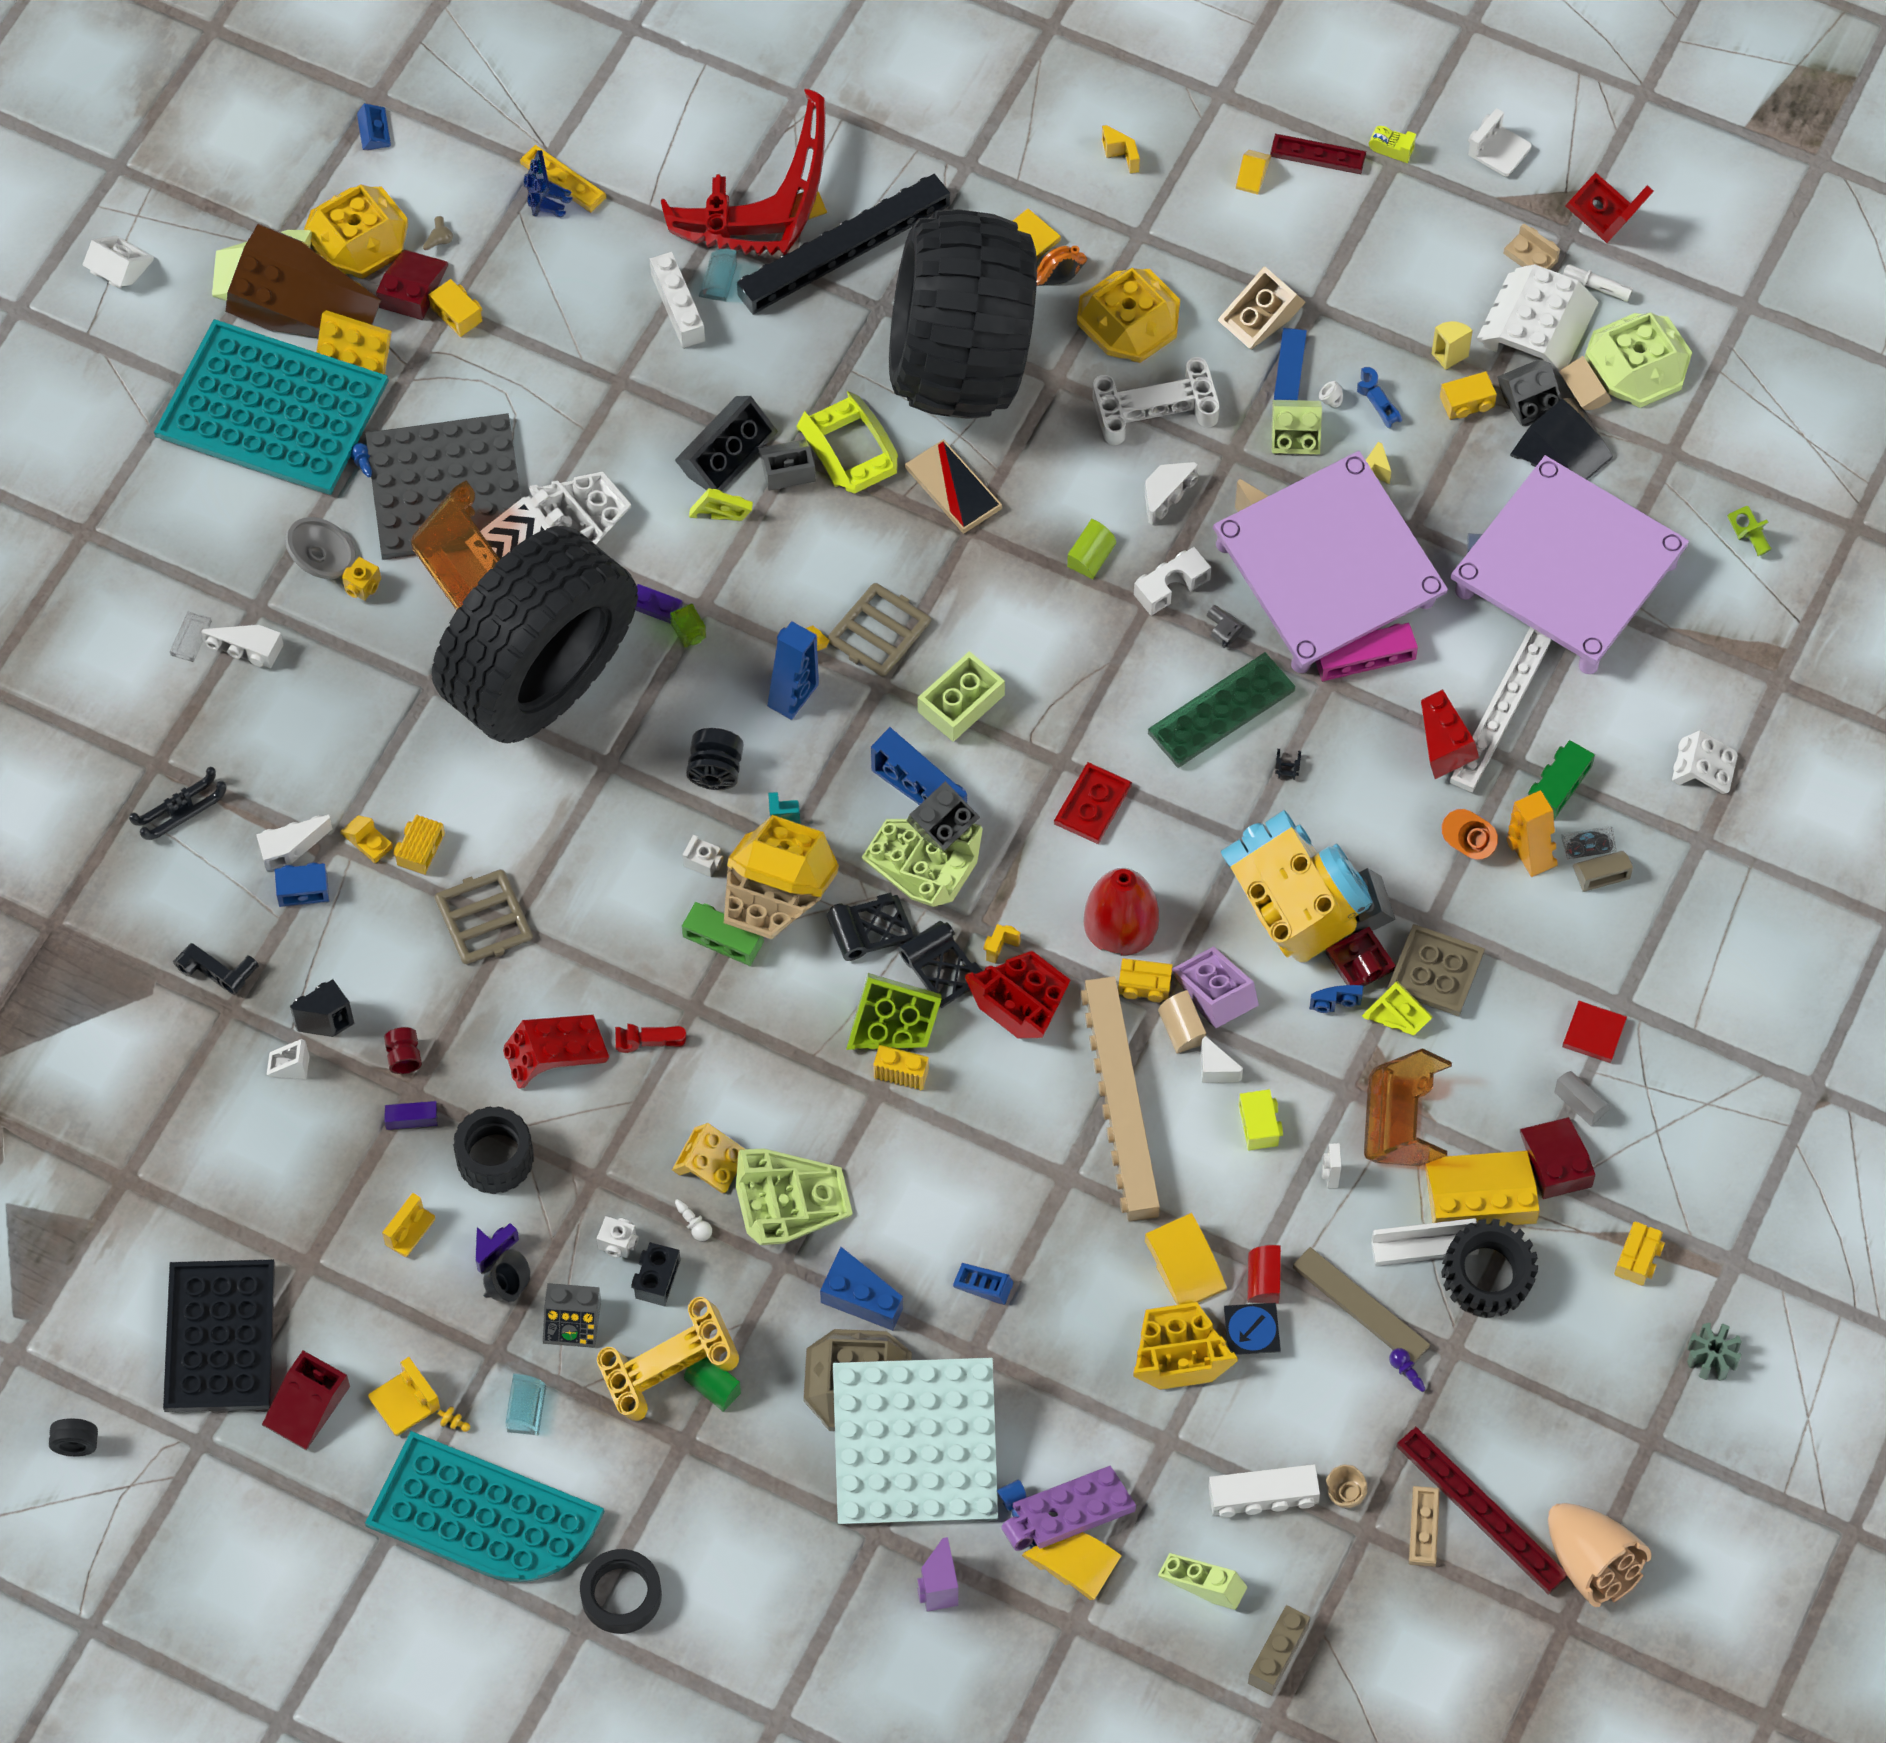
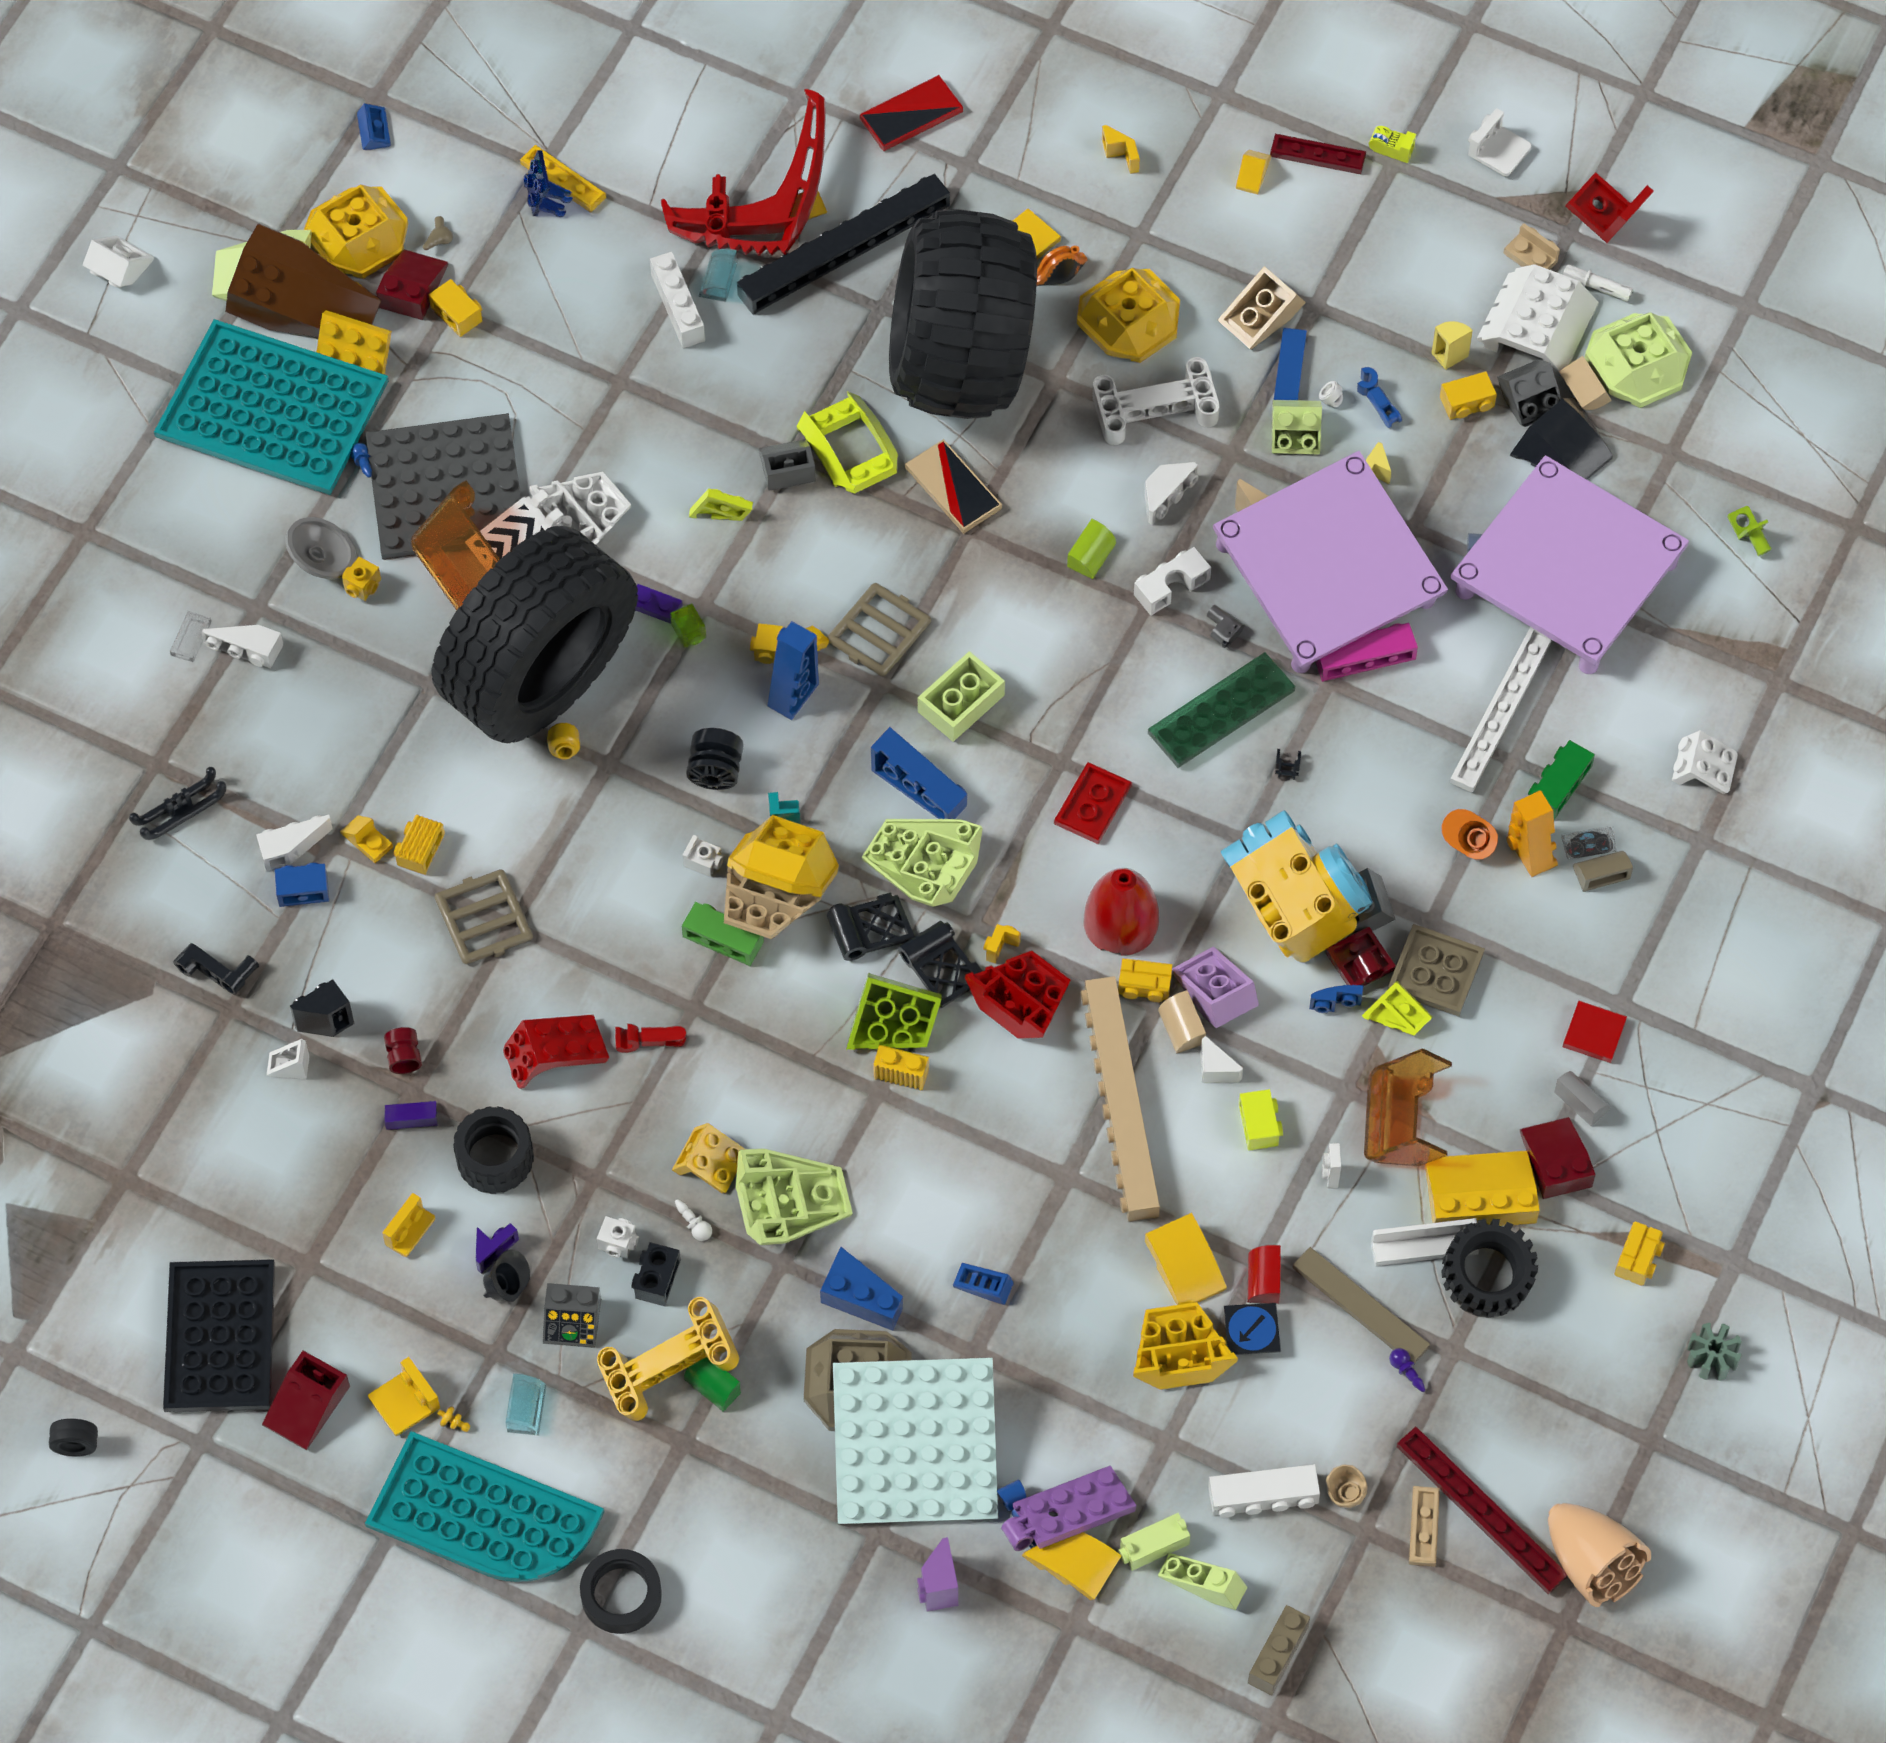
black slope [675,396,778,491] -> none
dark grey slope [907,781,980,852] -> none
red wedge [1421,689,1479,779] -> none
none -> yellow head [547,723,580,760]
none -> yellow brick [750,623,783,664]
none -> tile [860,75,963,152]
none -> yellowish green brick [1118,1513,1190,1571]

